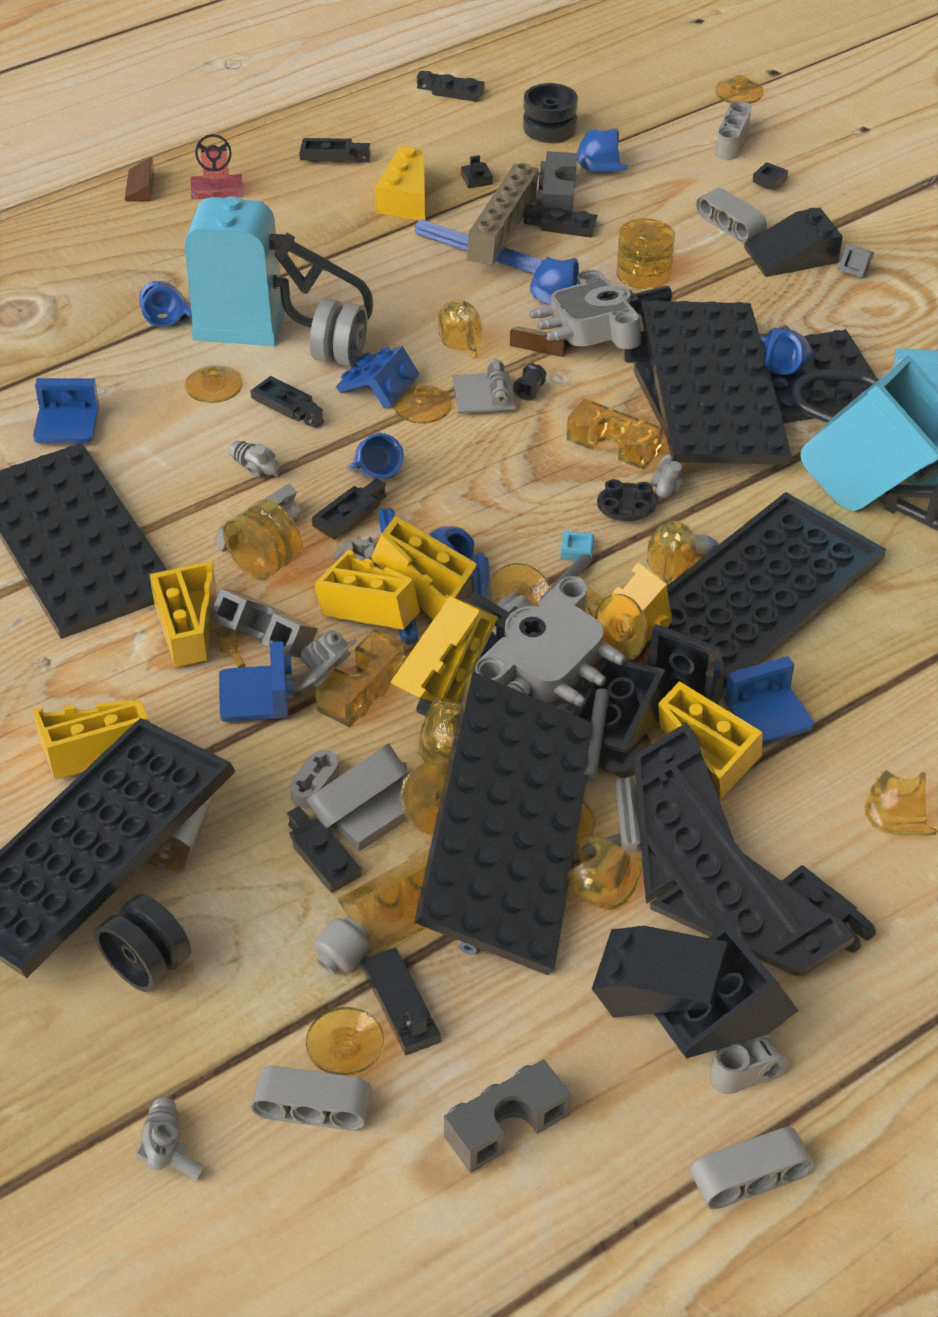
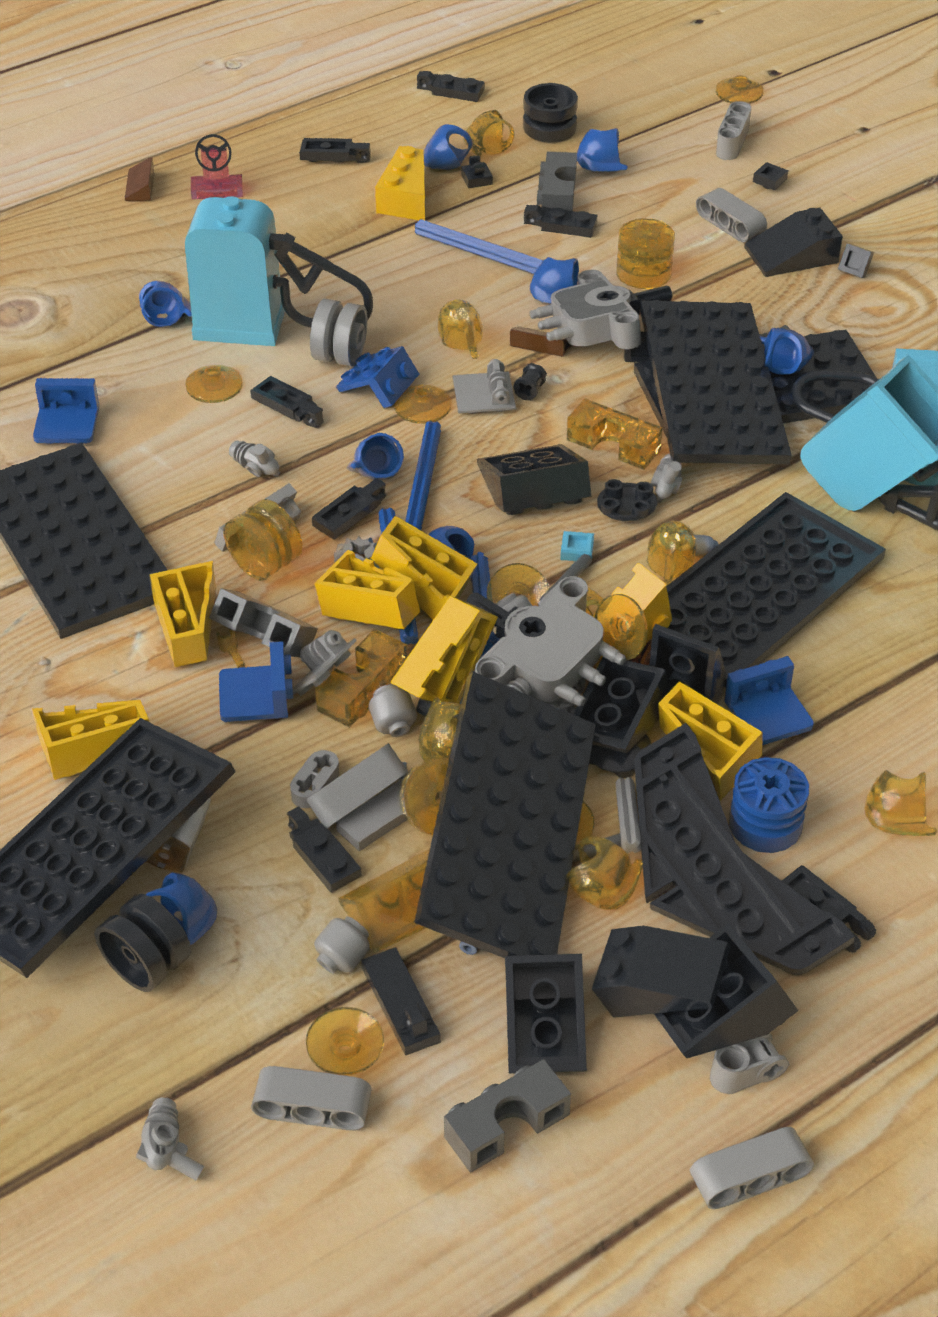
dark tan brick [467,163,539,266] -> none
dark grey bar [584,689,610,781] -> none
none -> blue piece [145,872,217,945]
none -> light grey head [368,684,417,737]
none -> blue axle [405,421,441,530]
none -> blue piece [424,124,473,170]
none -> clear yellow piece [463,110,515,156]
none -> black slope [477,444,592,515]
none -> black slope [505,953,587,1074]
none -> blue wheel [729,757,809,853]

